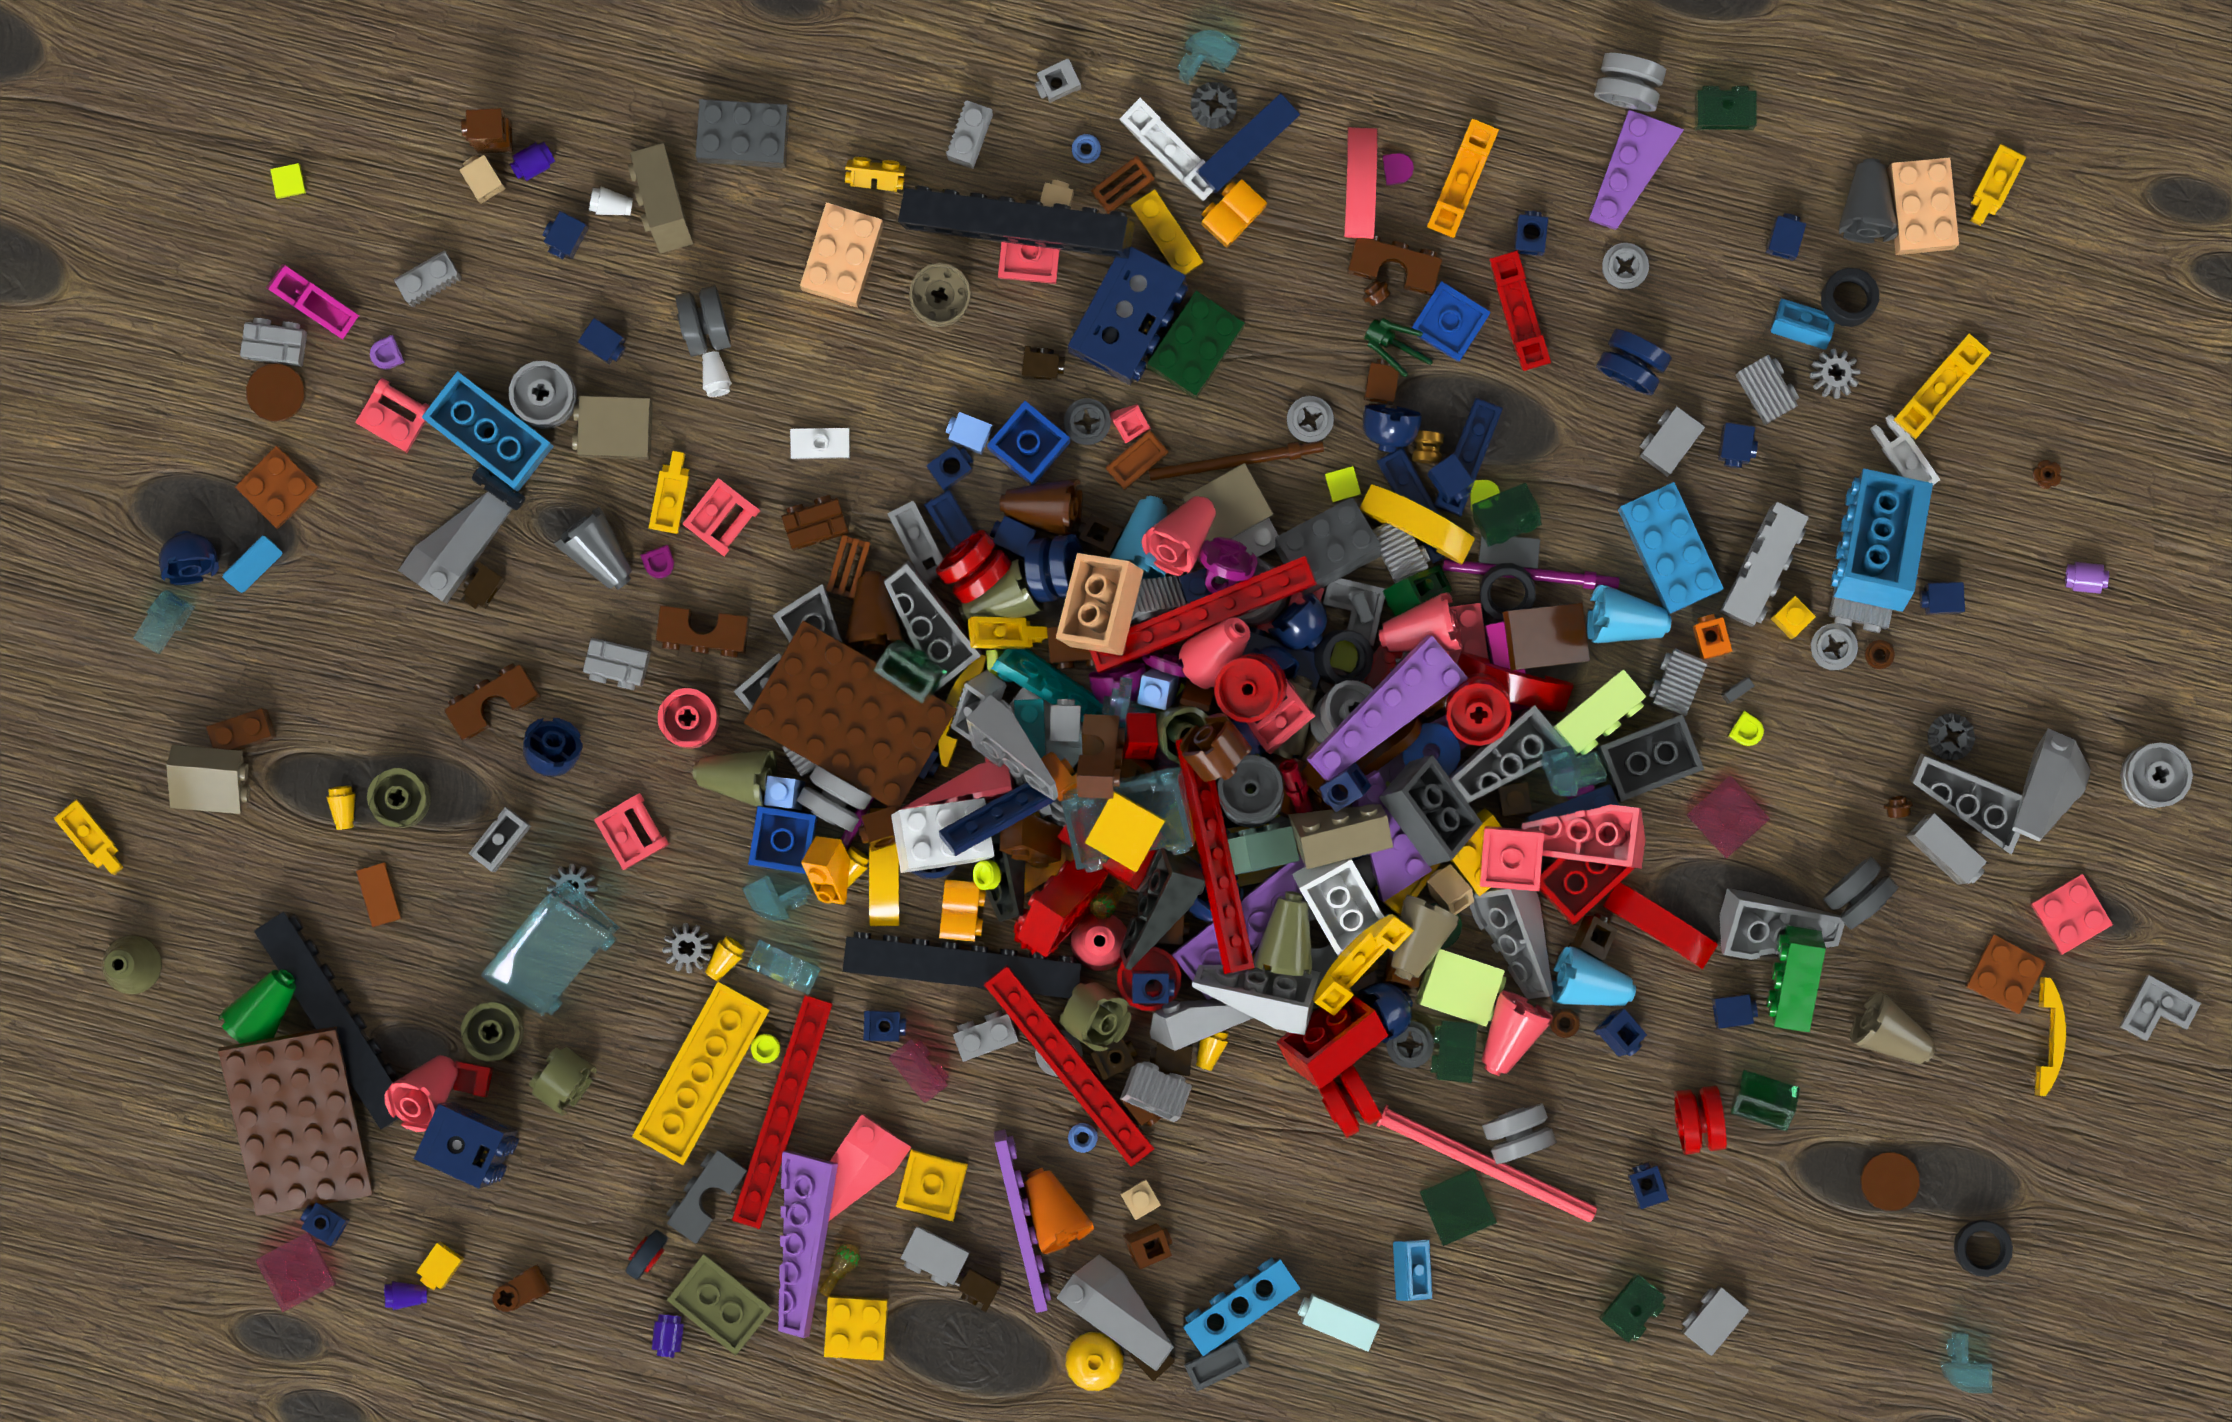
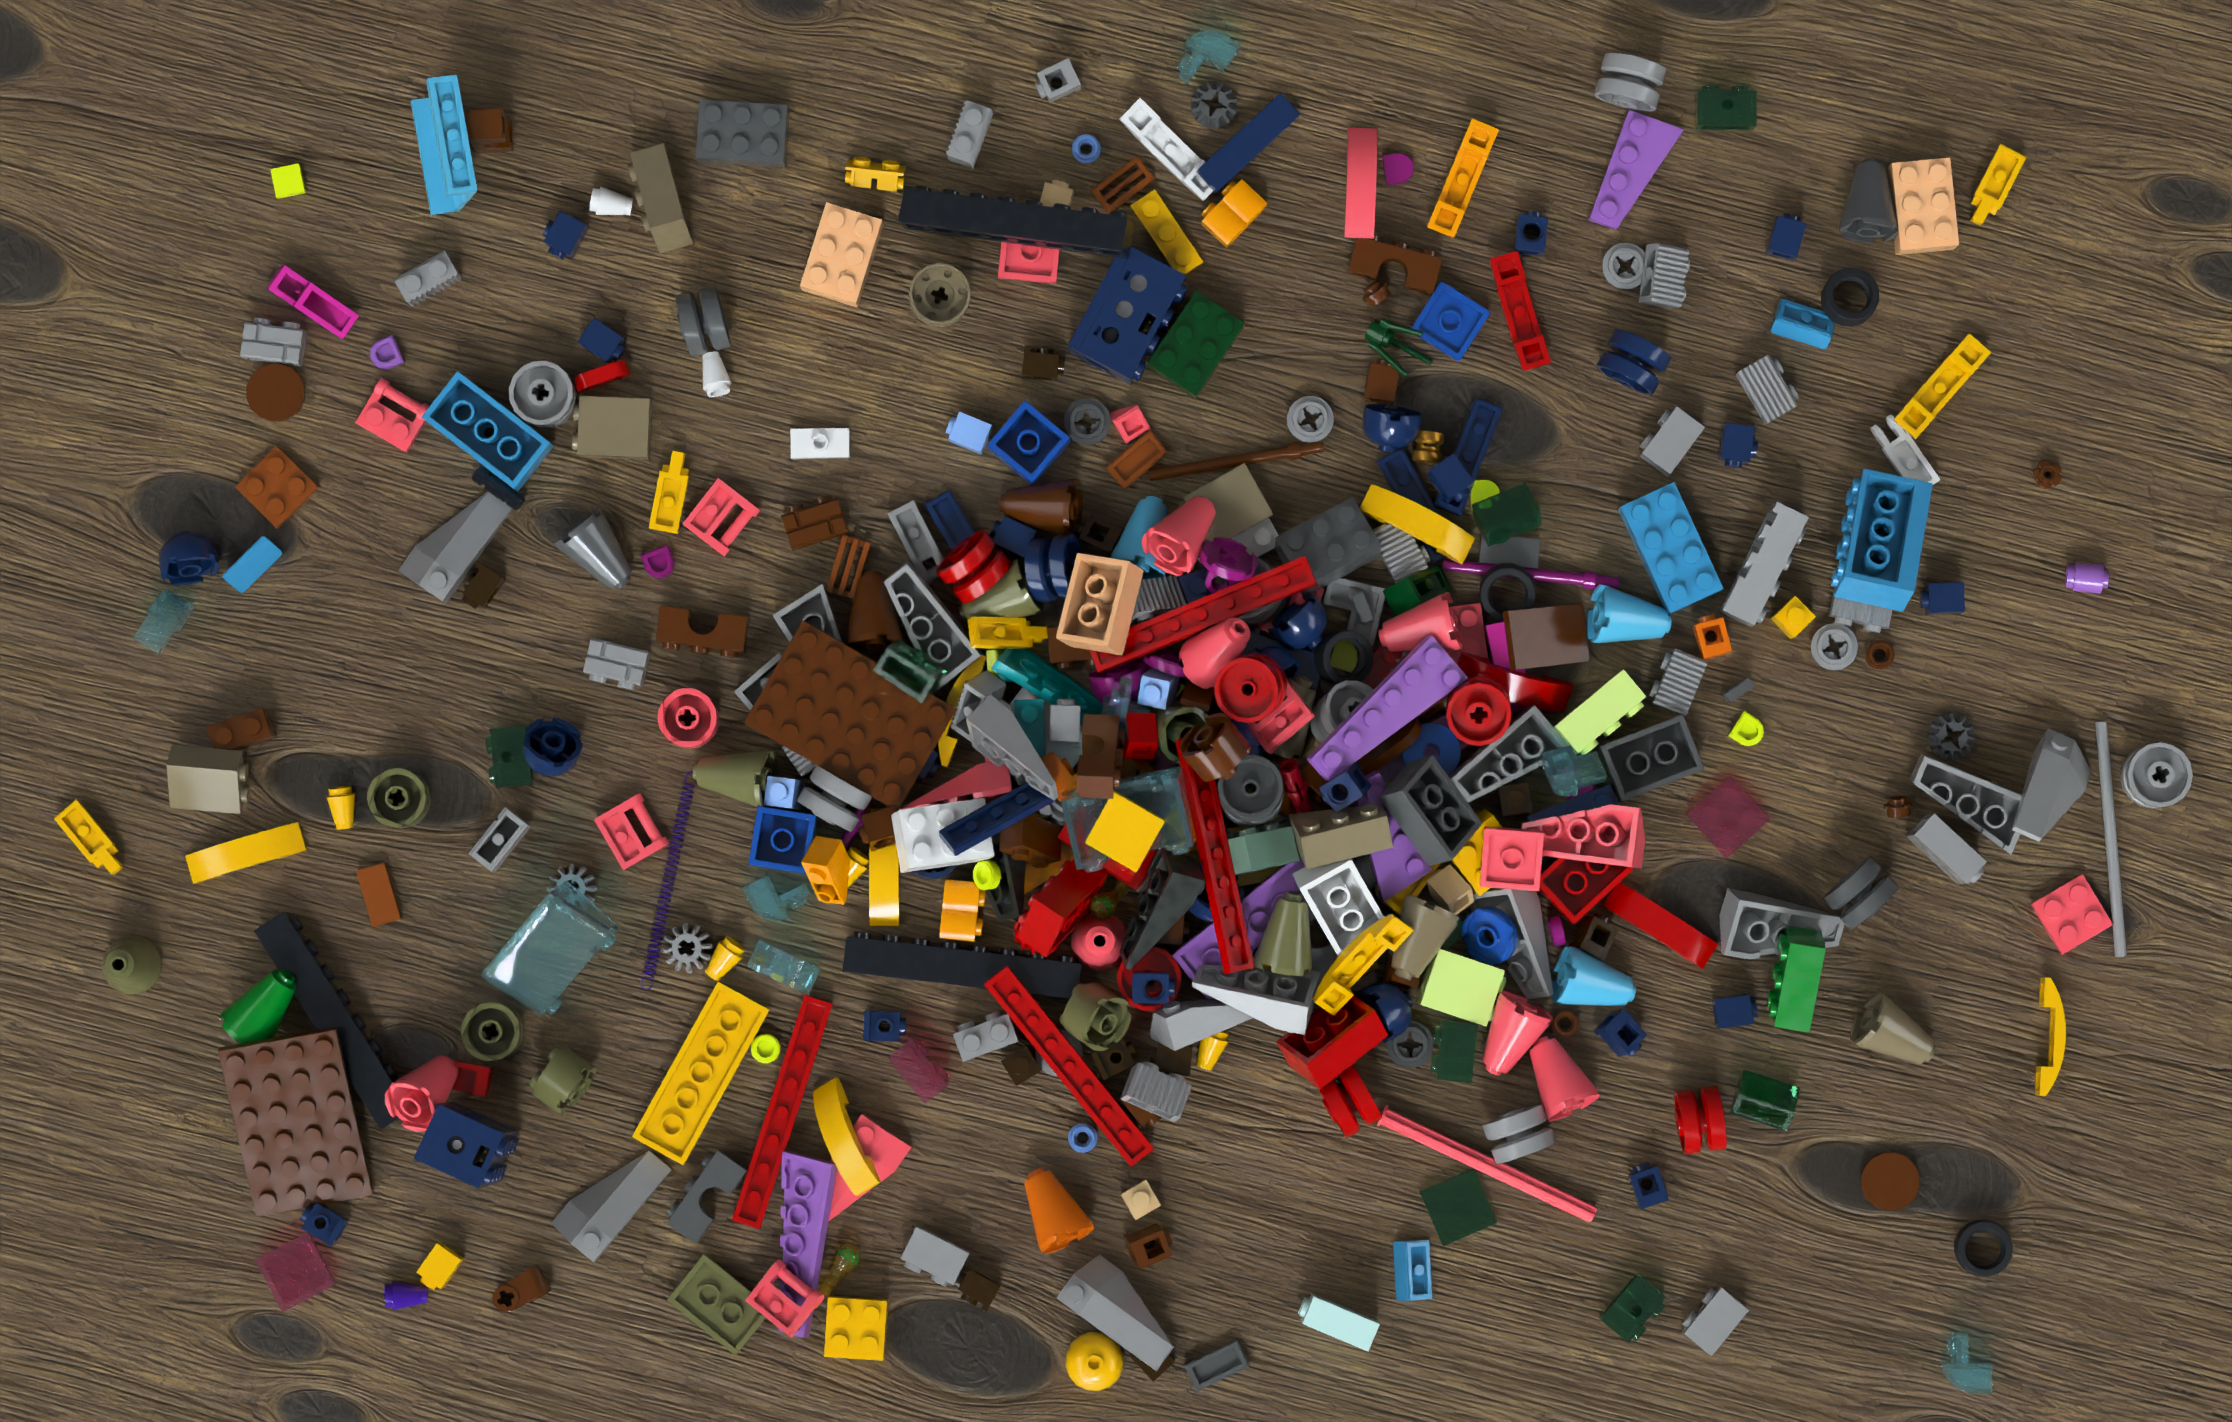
reddish brown arch [444,663,541,742] -> none
tan brick [460,155,506,204] -> none
dark purple brick [509,141,555,181] -> none
black wheel [625,1229,668,1280] -> none
dark purple brick [651,1314,684,1358] -> none
yellow tile [896,1149,968,1222] -> none
dark blue brick [926,445,974,492] -> none
medium lavender wing [994,1129,1052,1313] -> none
dark azure brick [1183,1257,1300,1356] -> none
neon yellow tile [1325,466,1361,503] -> none
light grey gear [1810,349,1861,399] -> none
dark orange plate [1965,935,2046,1014] -> none
light grey plate [2119,975,2201,1041] -> none
none -> yellow slope [185,822,307,884]
none -> medium azure panel [410,75,478,215]
none -> clear green brick [486,725,534,789]
none -> light grey wedge [551,1150,672,1262]
none -> red beam [573,360,630,392]
none -> dark purple piece [641,771,695,990]
none -> coral plate [745,1260,824,1338]
none -> yellow slope [813,1077,881,1196]
none -> dark brown brick [1001,1045,1042,1086]
none -> blue tile [1461,906,1518,965]
none -> coral cone [1529,1036,1600,1122]
none -> magenta tile [1547,916,1566,947]
none -> light grey brick [1639,243,1690,309]
none -> light grey piece [2095,721,2127,957]

